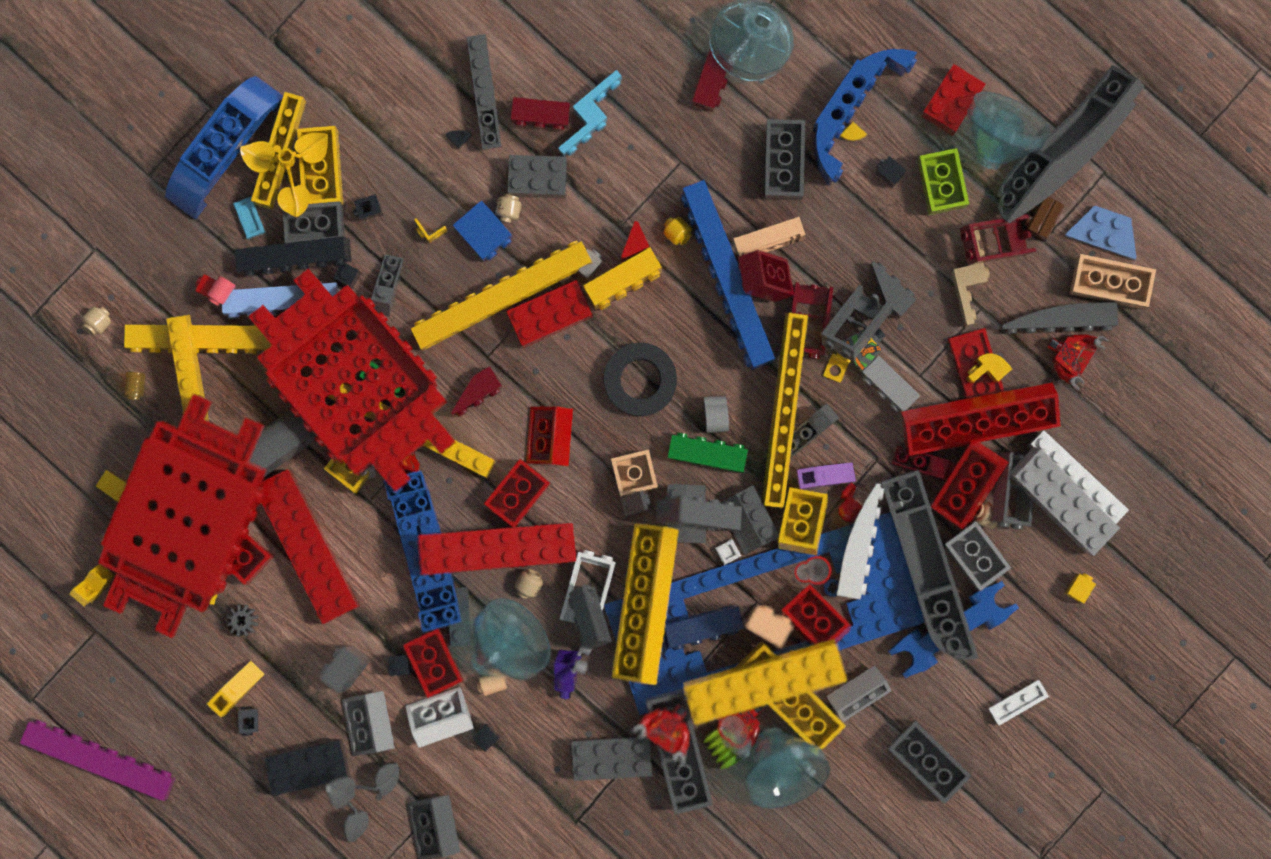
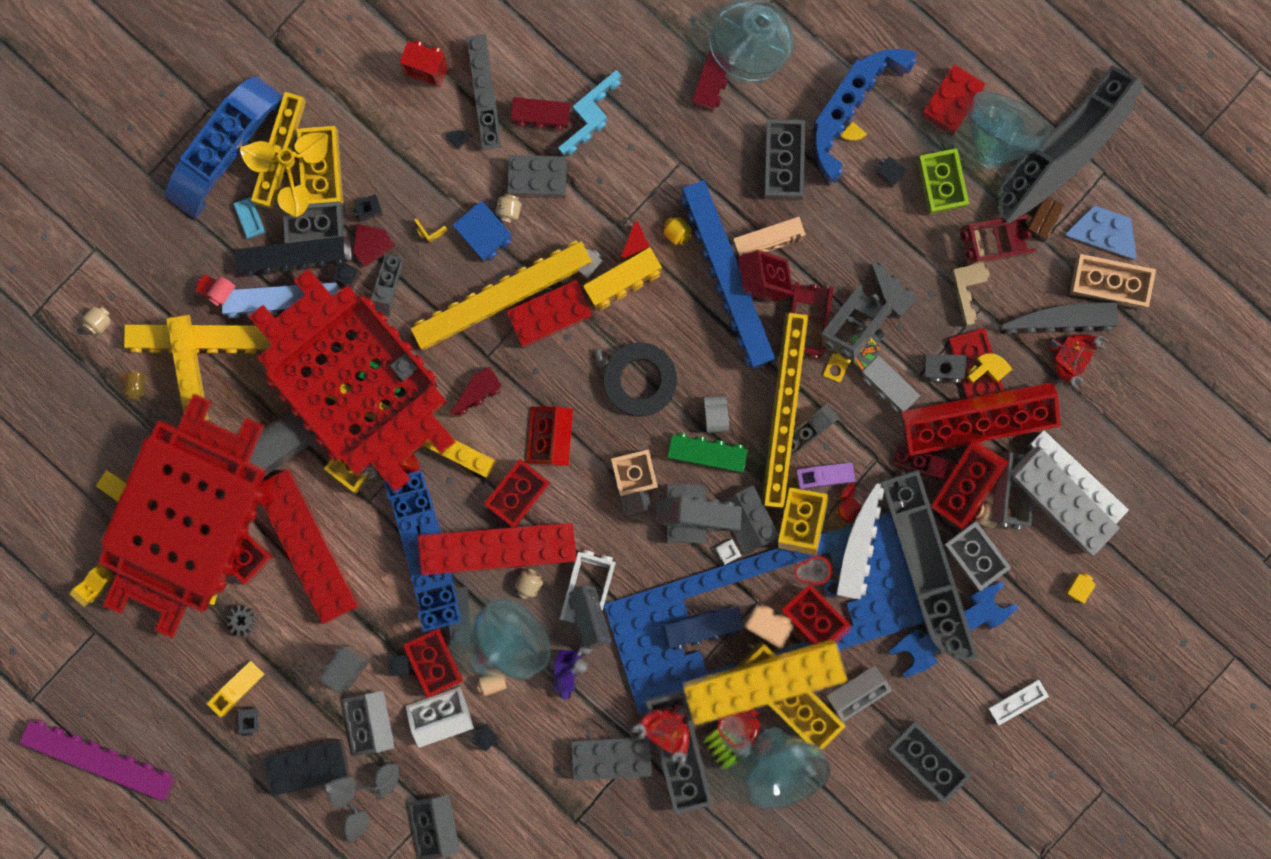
yellow brick [612,523,679,684] -> none
none -> dark red slope [353,224,396,267]
none -> dark grey plate [391,354,418,382]
none -> red brick [399,40,448,88]
none -> dark grey animal [594,349,608,369]
none -> dark grey brick [925,354,967,383]

